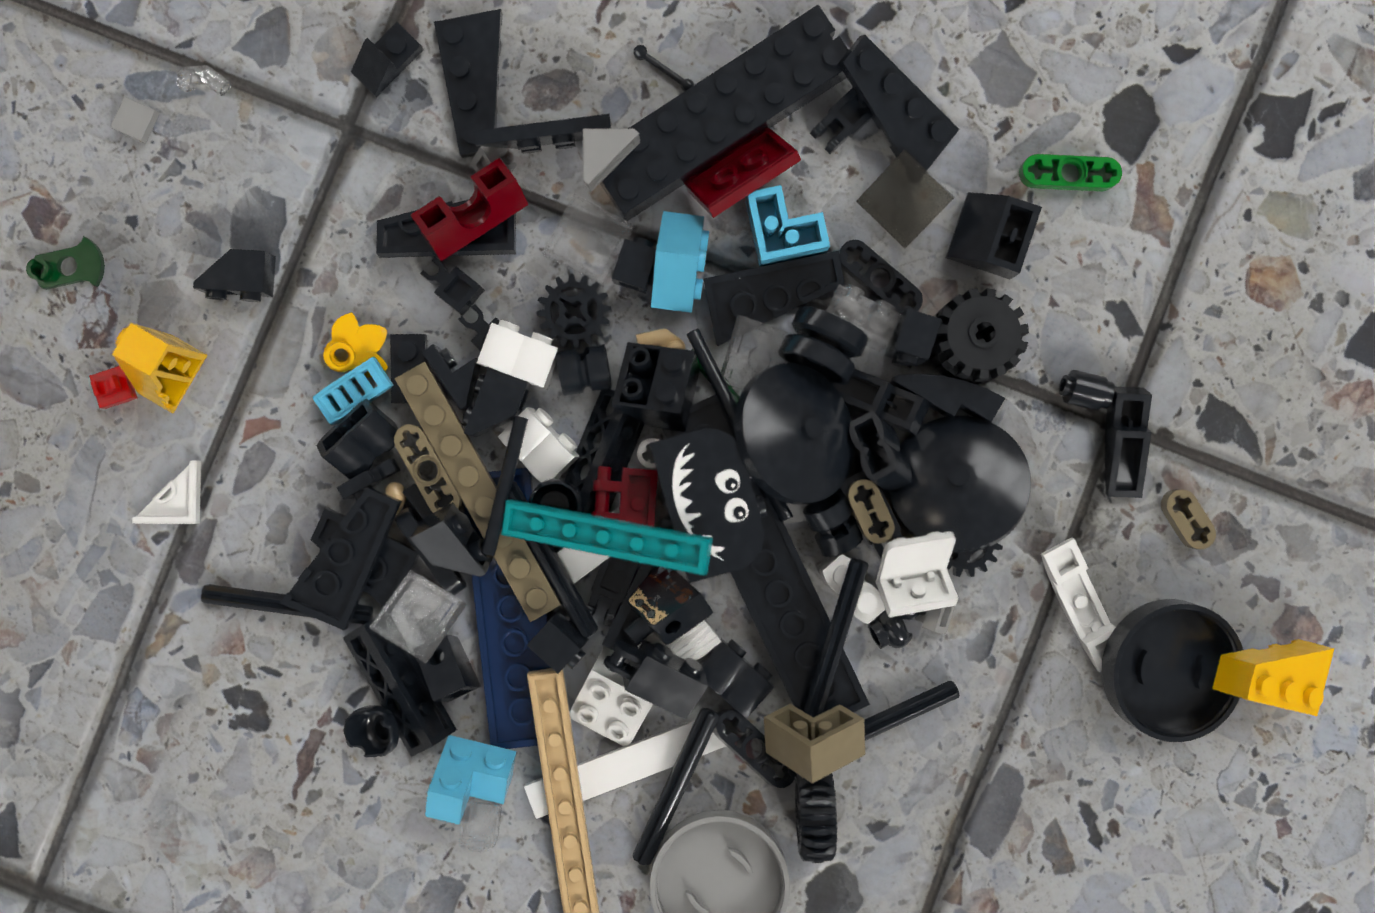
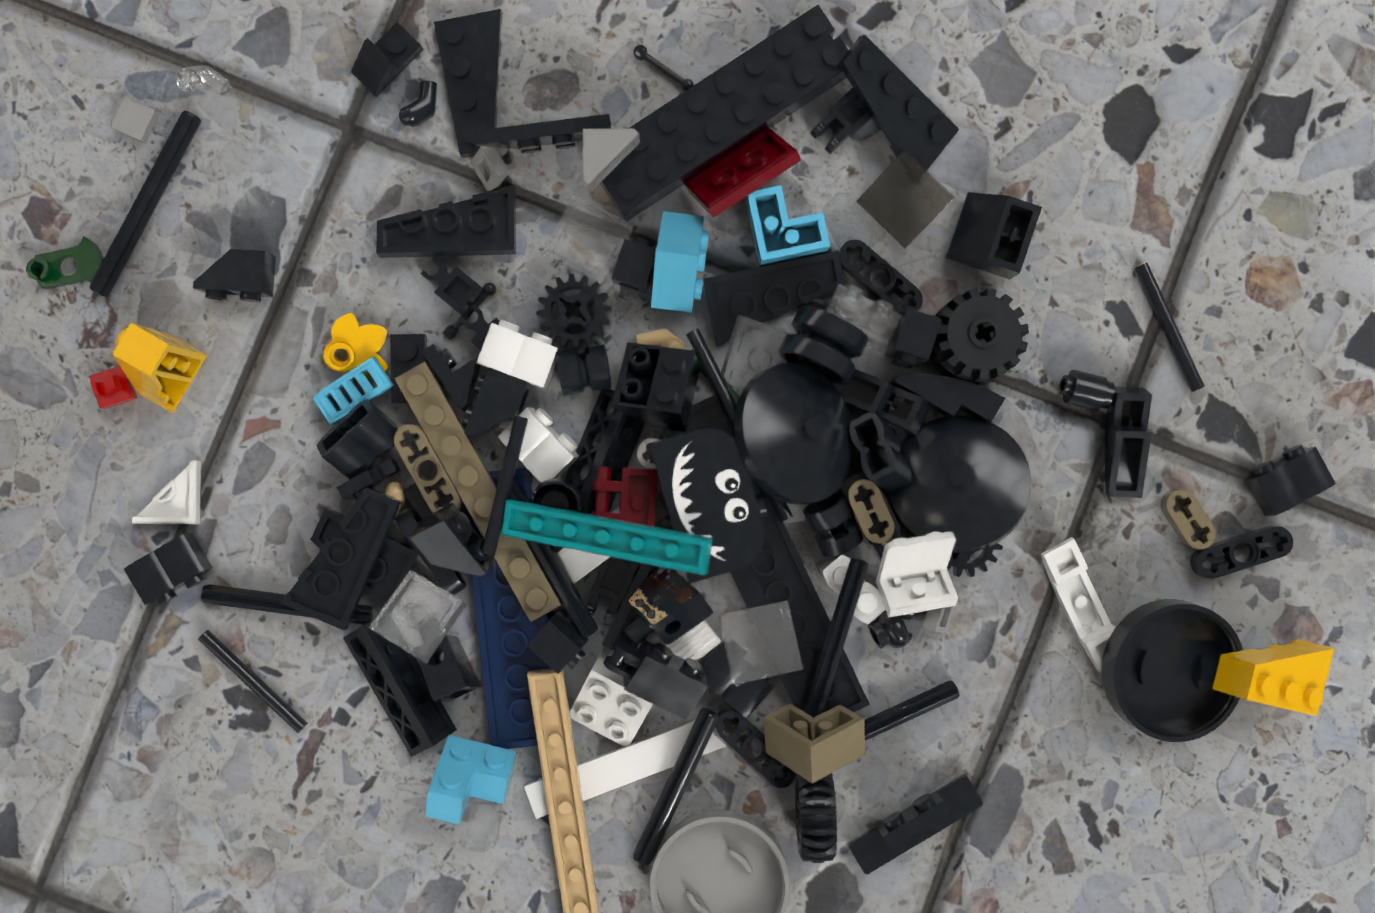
black hair [343,705,401,758] -> none
dark red arch [410,158,529,261] -> none
green beam [1019,154,1122,192] -> none
none -> black axle [90,110,201,297]
none -> black brick [124,532,213,606]
none -> black bar [198,630,308,733]
none -> black arm [399,81,437,127]
none -> black hinge [443,282,496,340]
none -> clear tile [718,600,803,685]
none -> black bracket [848,775,983,875]
none -> black bar [1134,262,1205,392]
none -> black beam [1190,526,1293,579]
none -> black brick [1245,444,1336,516]

